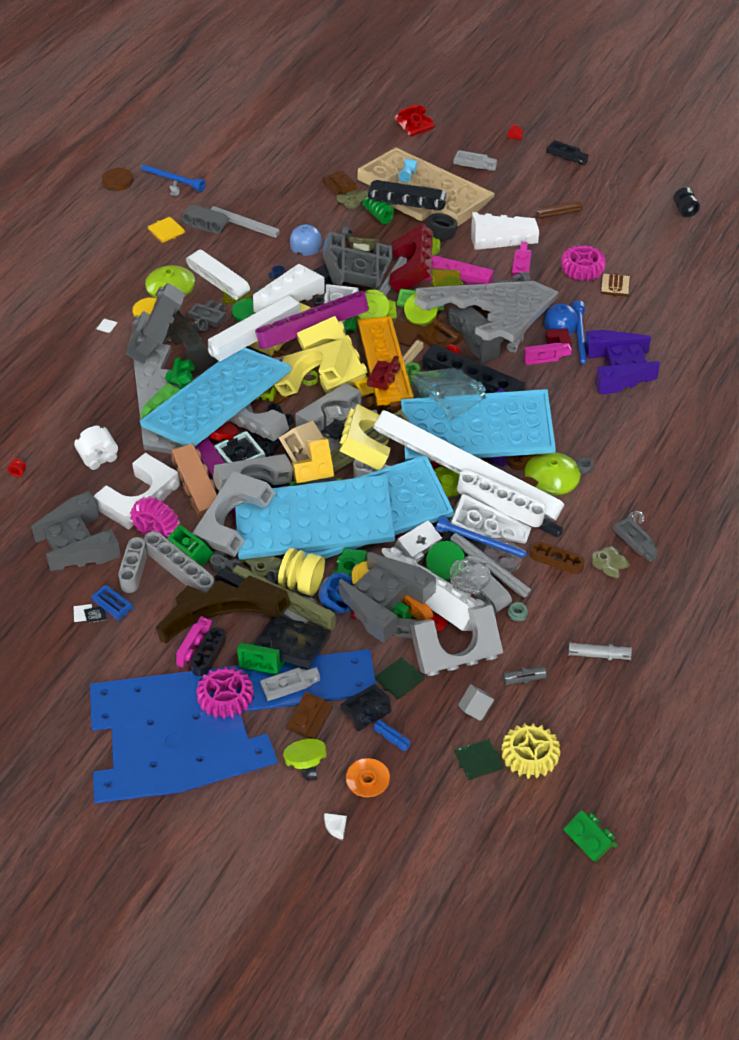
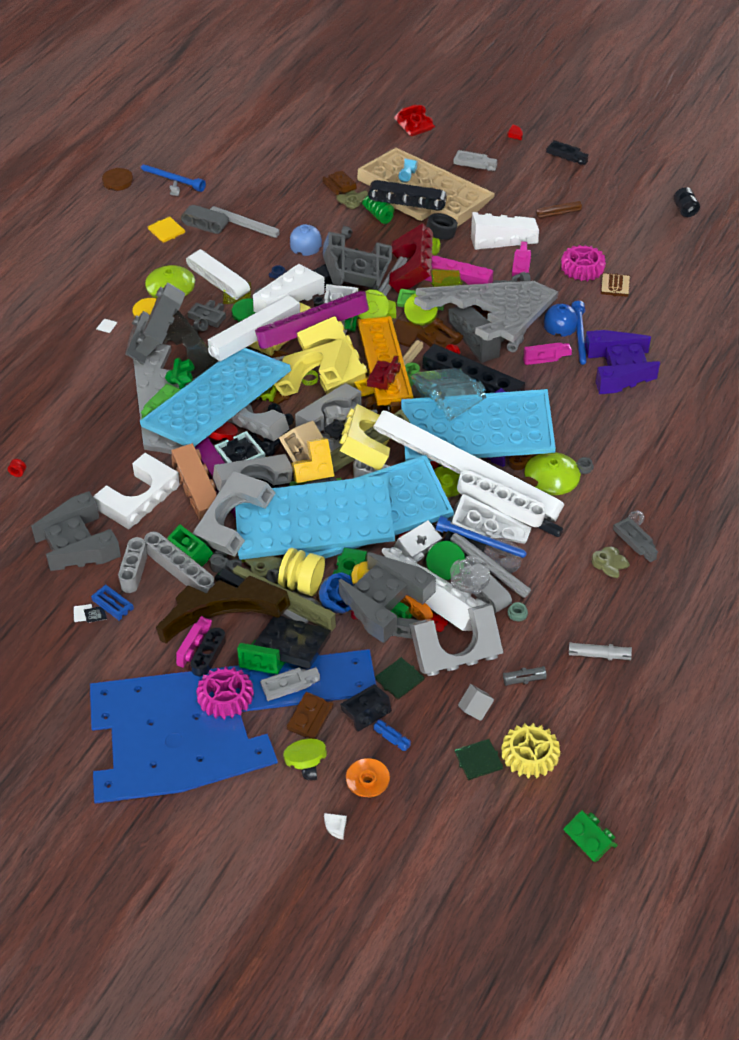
white brick [74,426,118,470] -> none
dark pink gear [130,496,180,540] -> none
olive wing [348,237,380,252] -> none
reddish brown beam [530,542,585,574] -> none
dark red piece [546,328,572,347] -> none

